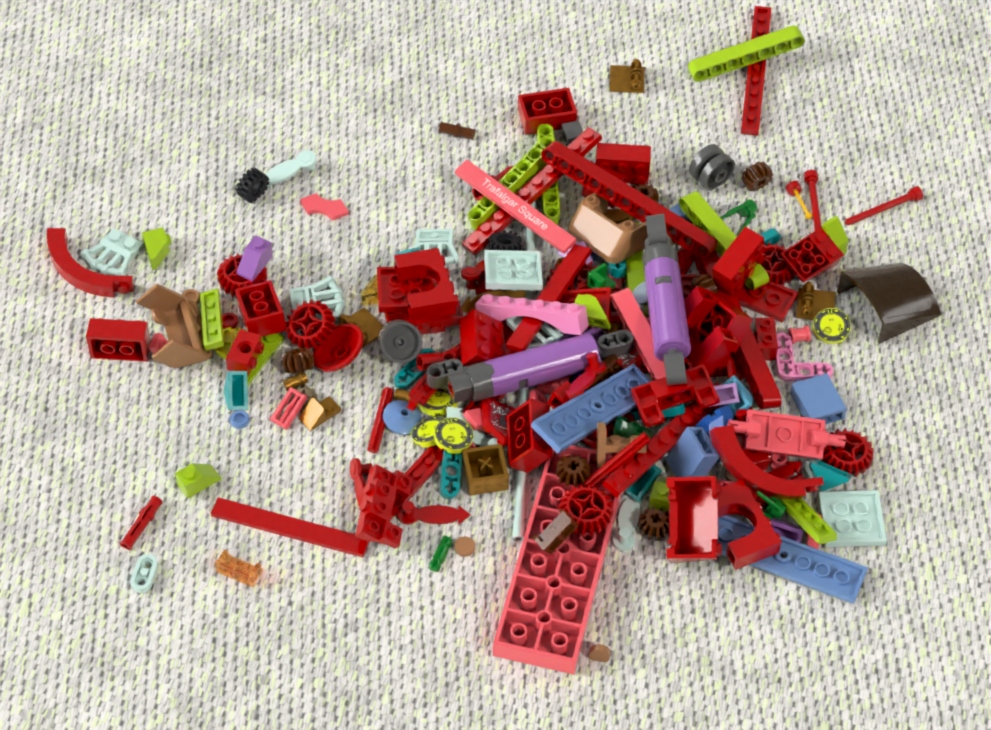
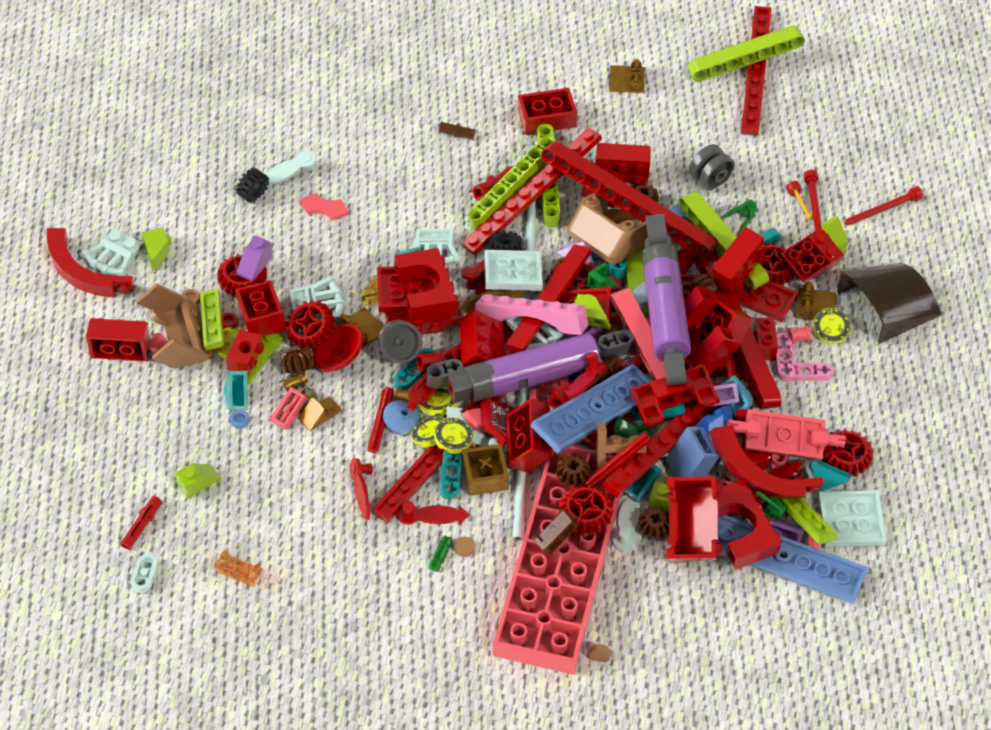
red tile [211,497,370,558] -> none
red bracket [355,464,413,549] -> none
coral tile [455,159,576,254] -> none
dark grey brick [561,120,583,147] -> none
reddish brown gear [742,162,773,191] -> none
medium blue brick [790,373,847,425] -> none

